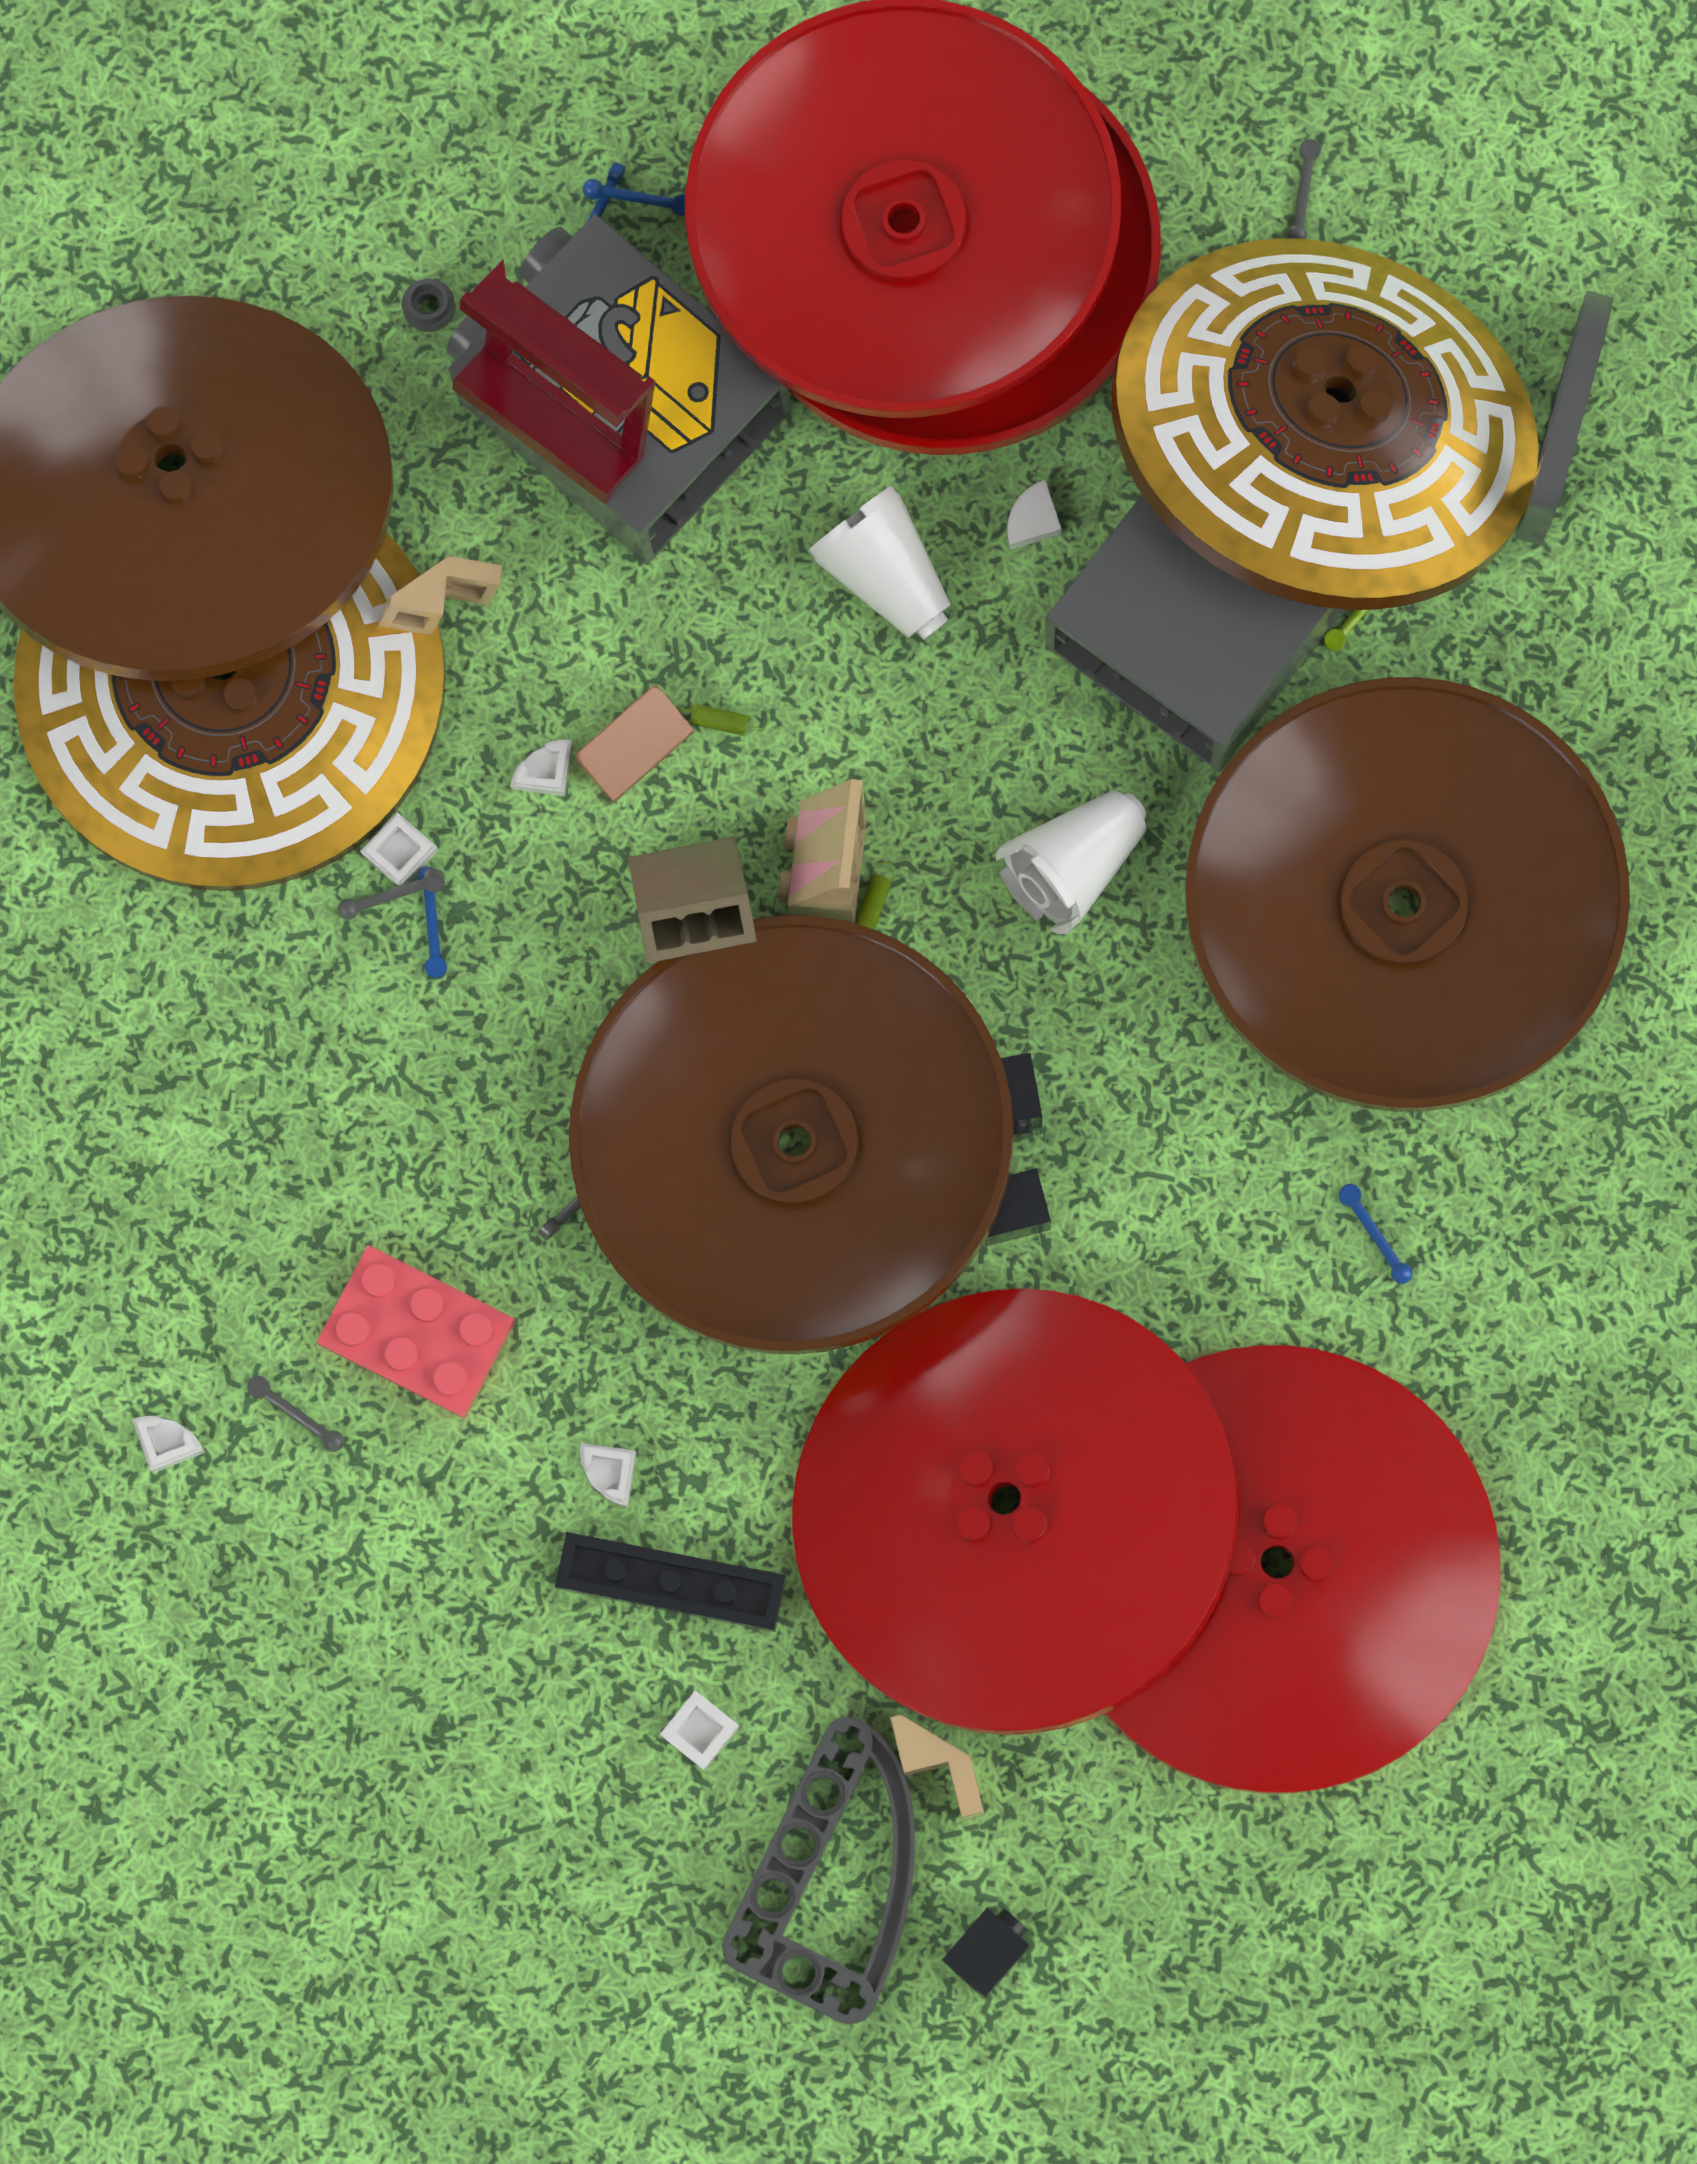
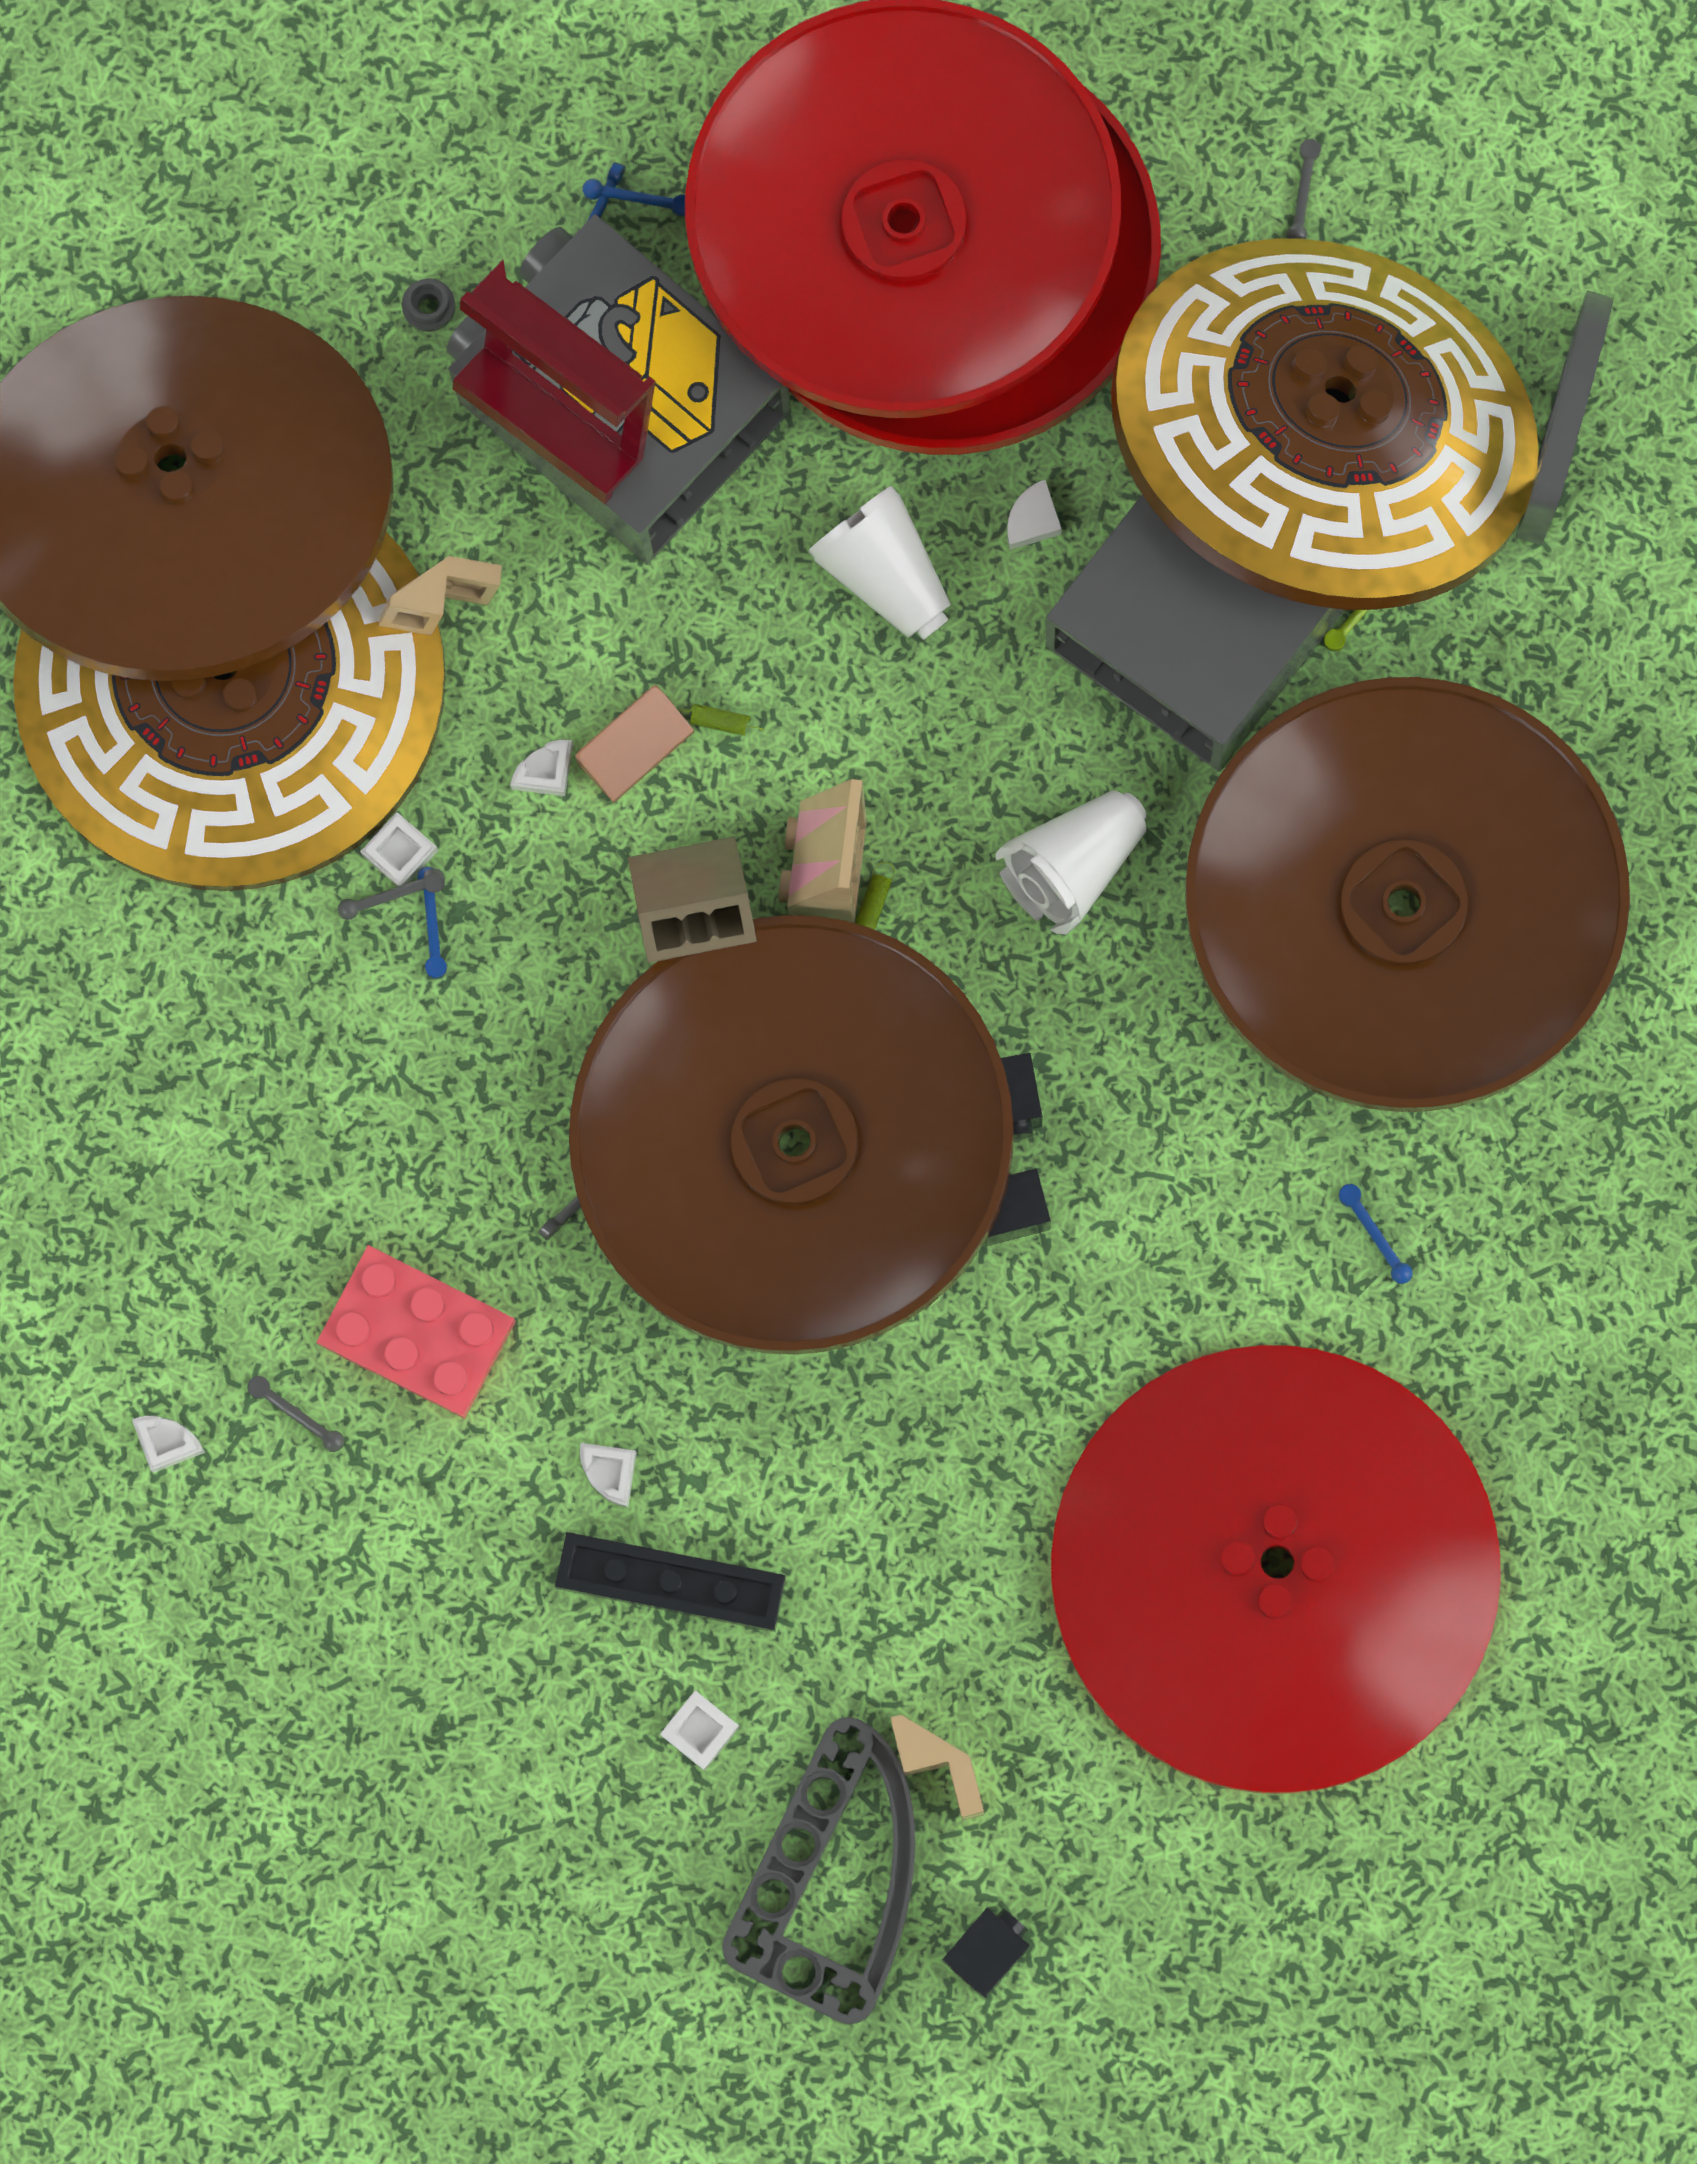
red dish [792,1288,1239,1735] -> none

